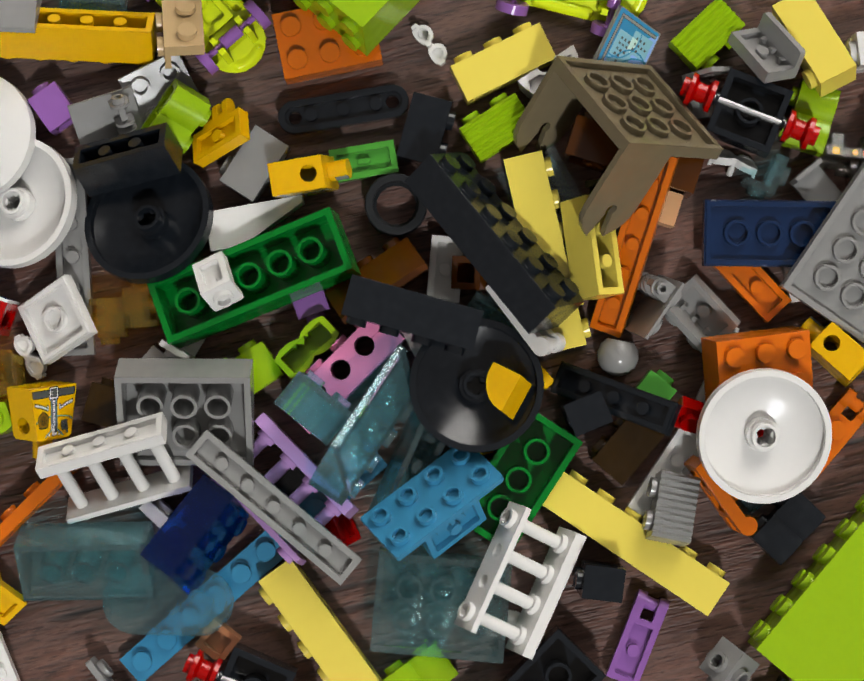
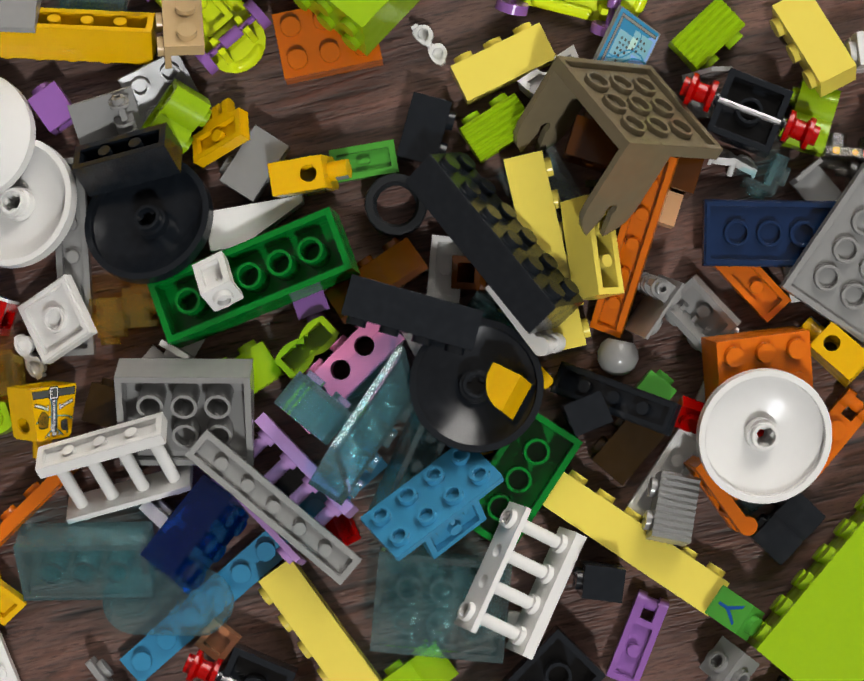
black plate [278,84,409,135] -> none
light grey bracket [728,12,806,83] -> none
none -> bright green brick [705,585,765,641]

